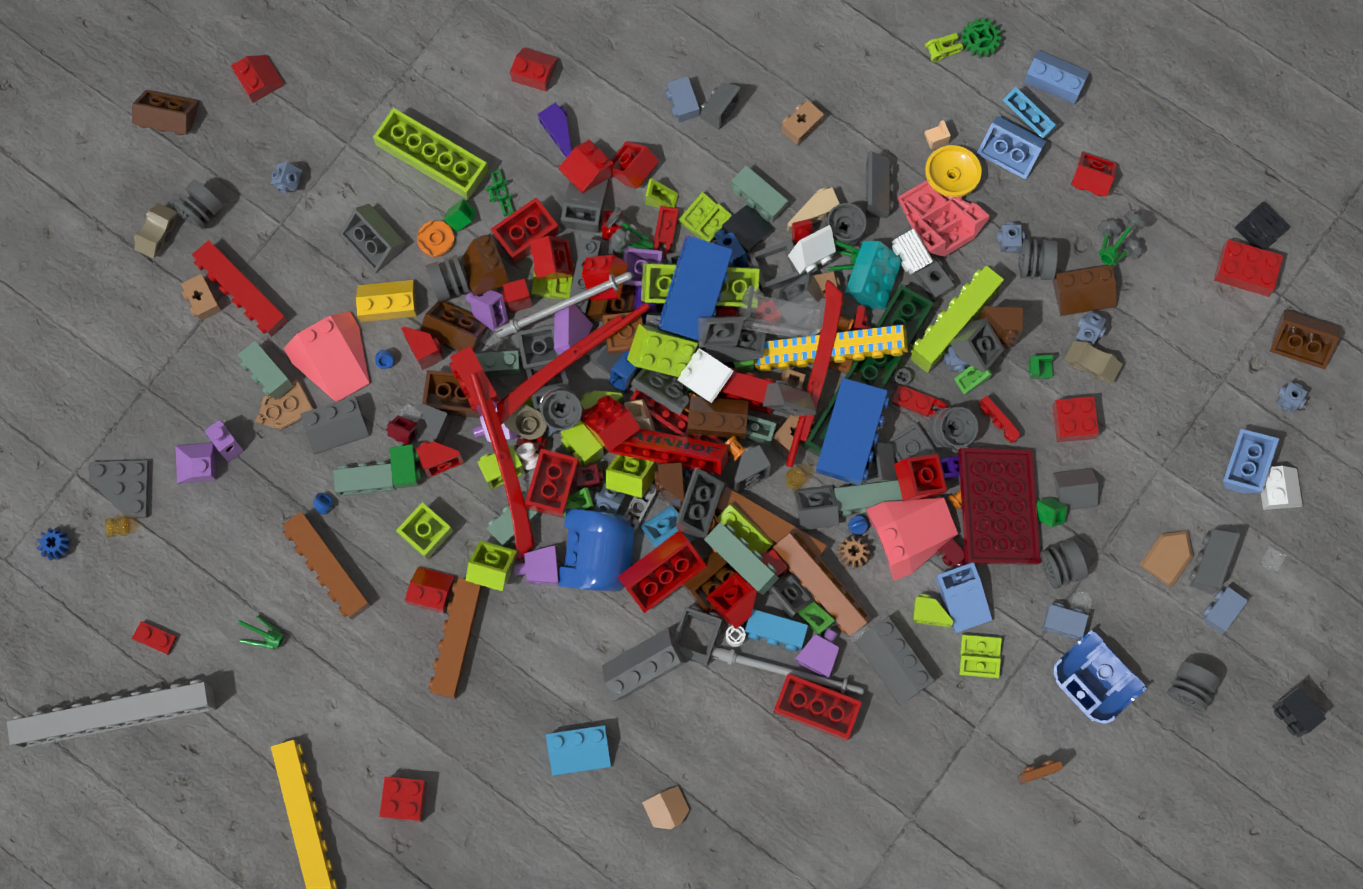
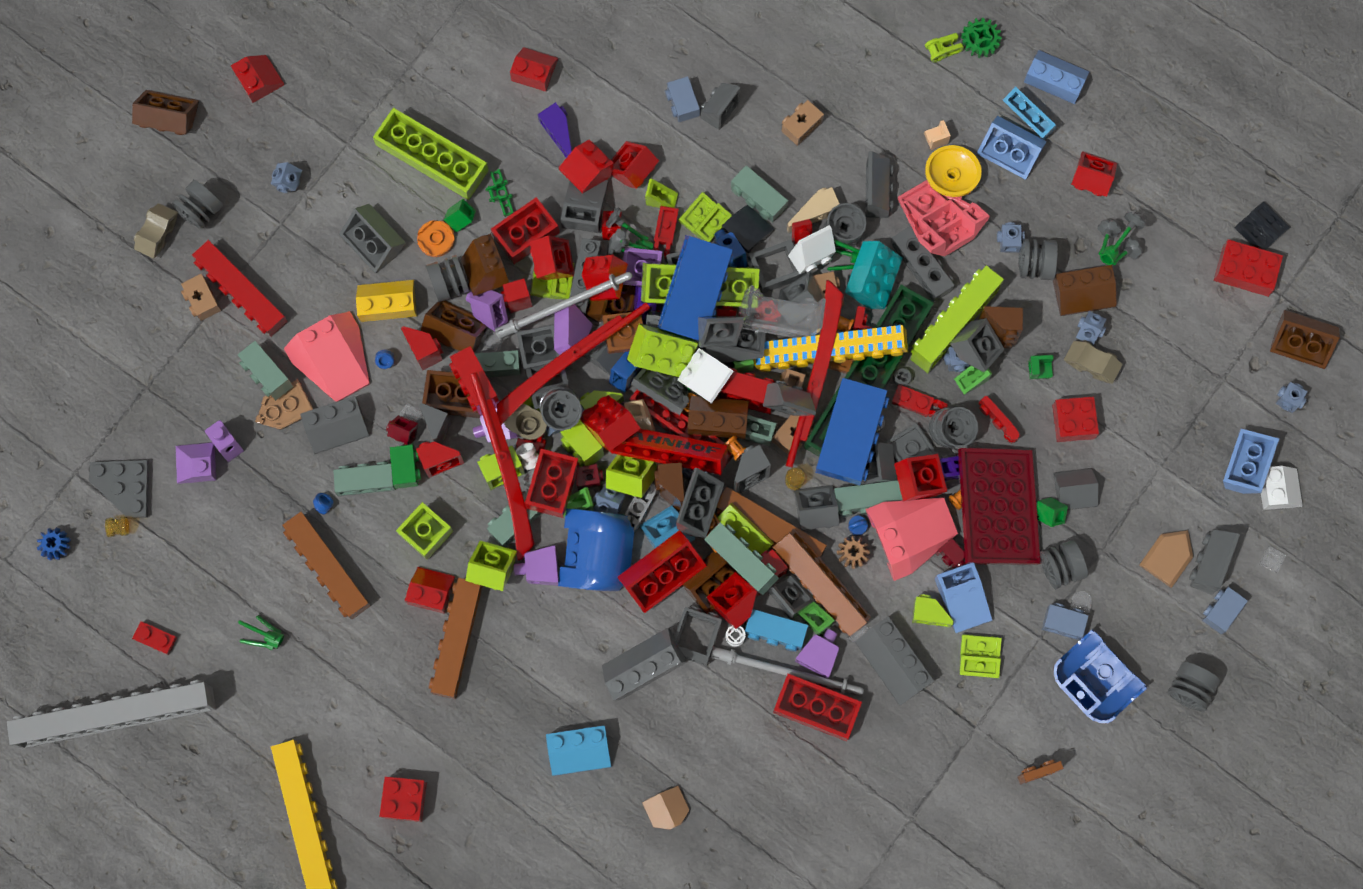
white brick [892,229,933,274] -> none
black brick [1272,687,1326,737] -> none

